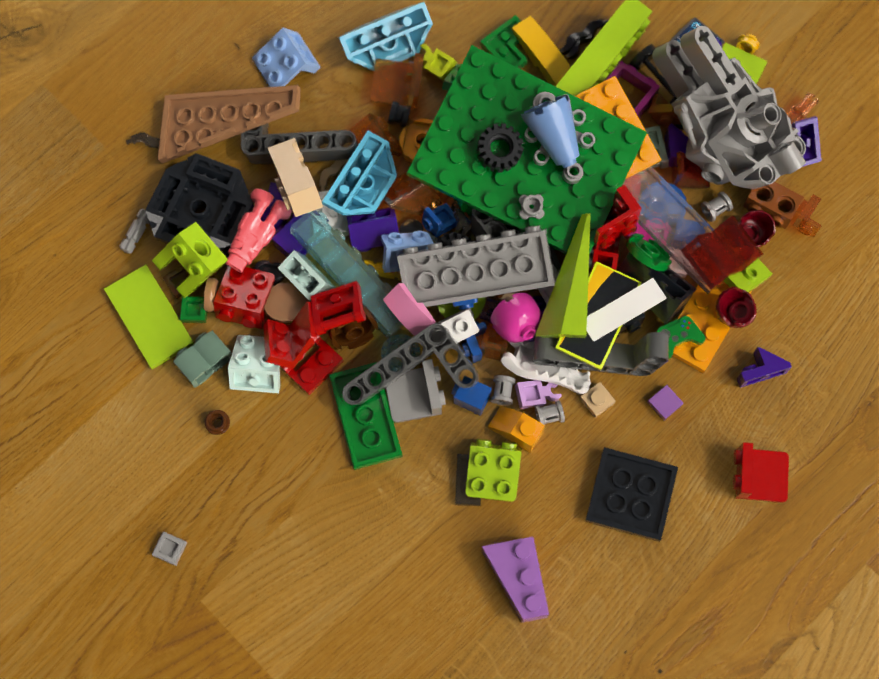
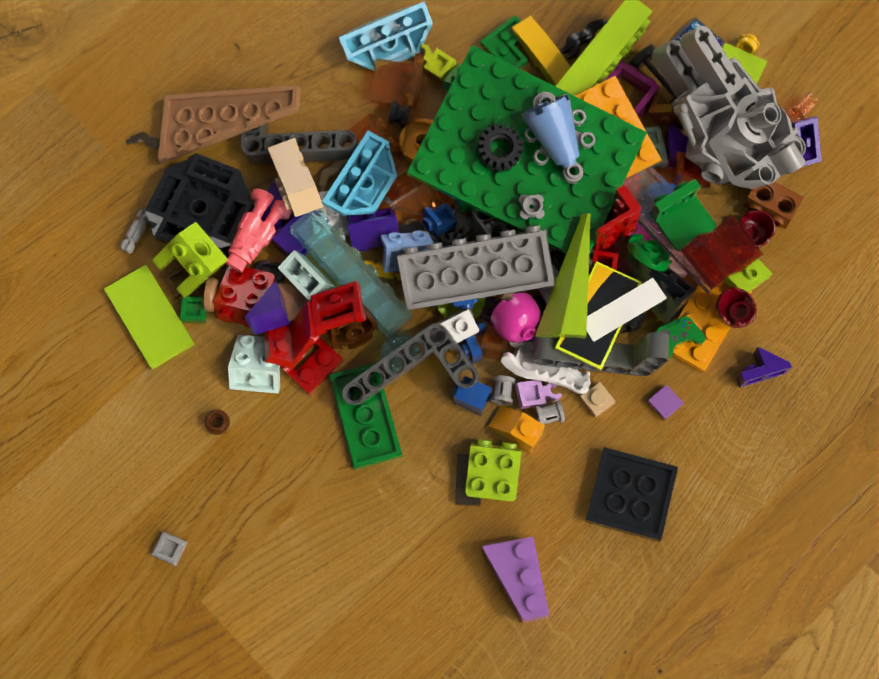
sand green brick [173,330,232,388] -> none
light blue bracket [252,28,321,87] -> none
bright pink slope [383,283,436,336] -> none
light grey bracket [386,359,446,423] -> none
light grey bush [701,191,733,222] -> none
red bracket [733,442,789,503] -> none
clear orange bracket [793,194,822,237] -> none
none -> dark purple slope [245,282,290,335]
none -> green bracket [649,179,717,252]

